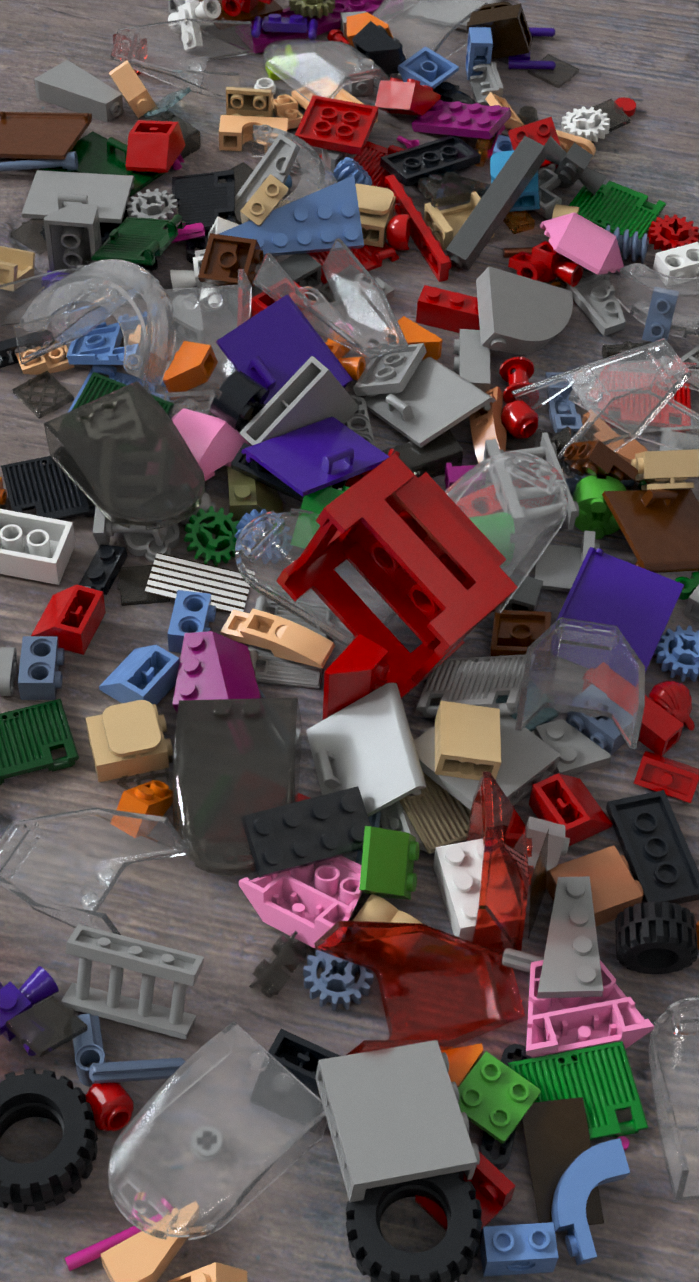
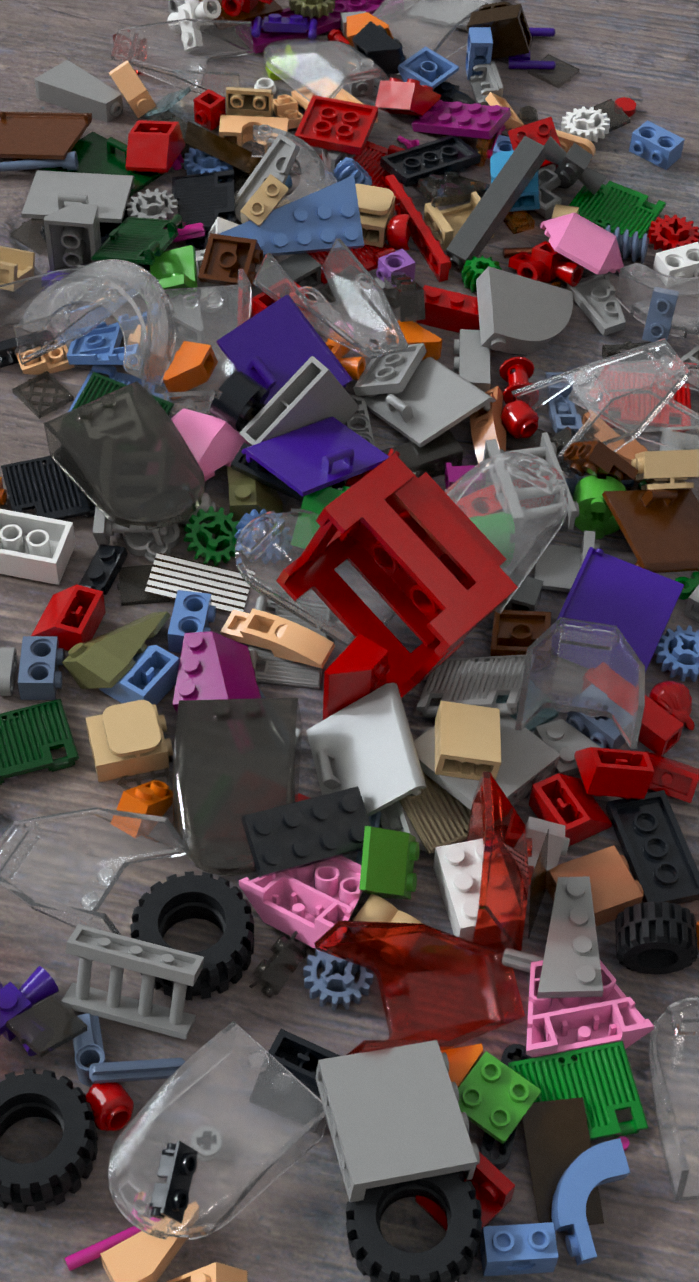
none -> olive wedge [62,611,171,689]
none -> black tyre [130,871,254,1000]
none -> bright green bracket [140,245,198,303]
none -> black hinge [149,1141,198,1223]
none -> medium blue gear [184,148,234,182]
none -> dark brown sticker [185,121,262,174]
none -> red brick [194,89,226,131]
none -> medium lavender brick [376,249,416,289]
none -> clear smoke brick [384,272,425,322]
none -> green gear [461,255,502,293]
none -> red slope [574,747,655,799]
none -> medium blue brick [629,120,685,170]

